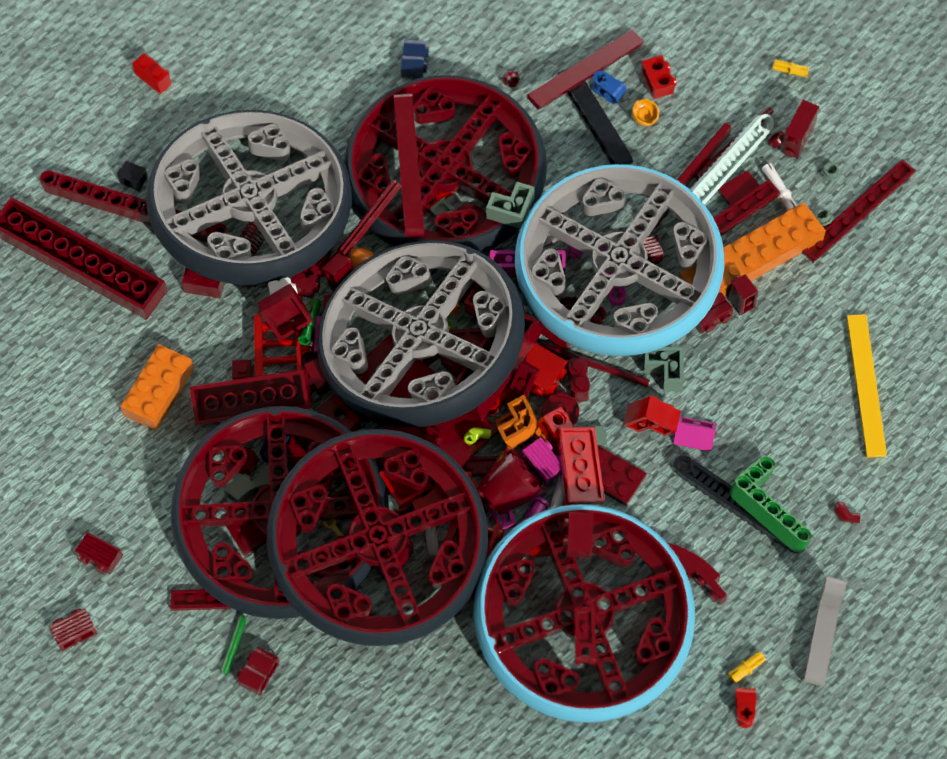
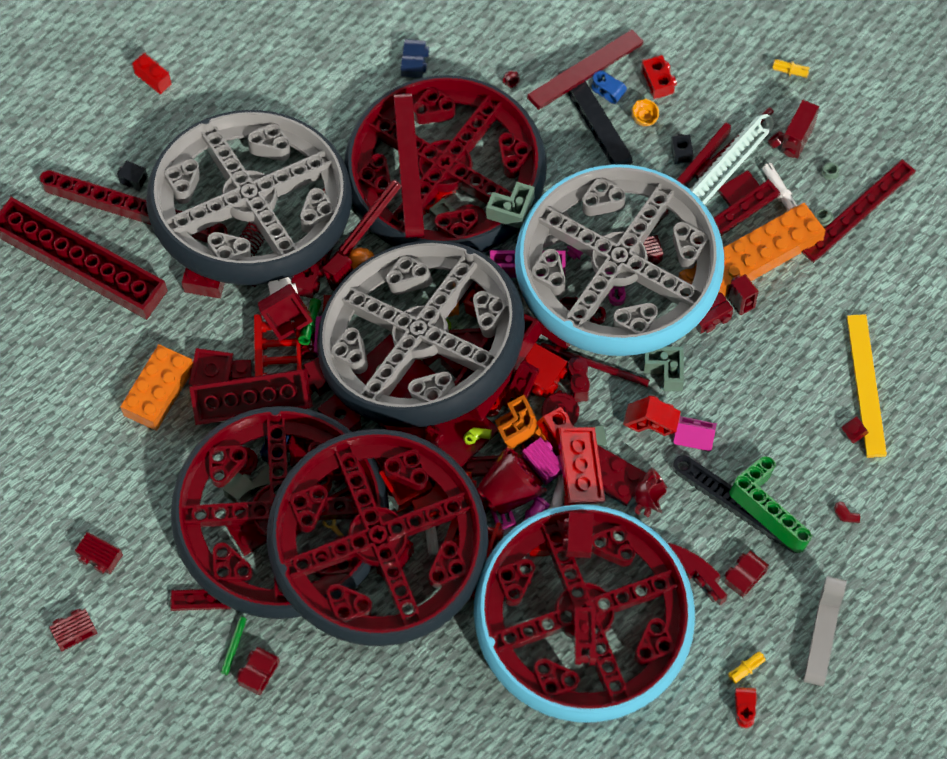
none -> dark red plate [189,348,234,387]
none -> dark red helmet [633,467,668,518]
none -> black brick [671,134,693,164]
none -> dark red brick [724,551,769,598]
none -> dark red plate [841,416,869,444]

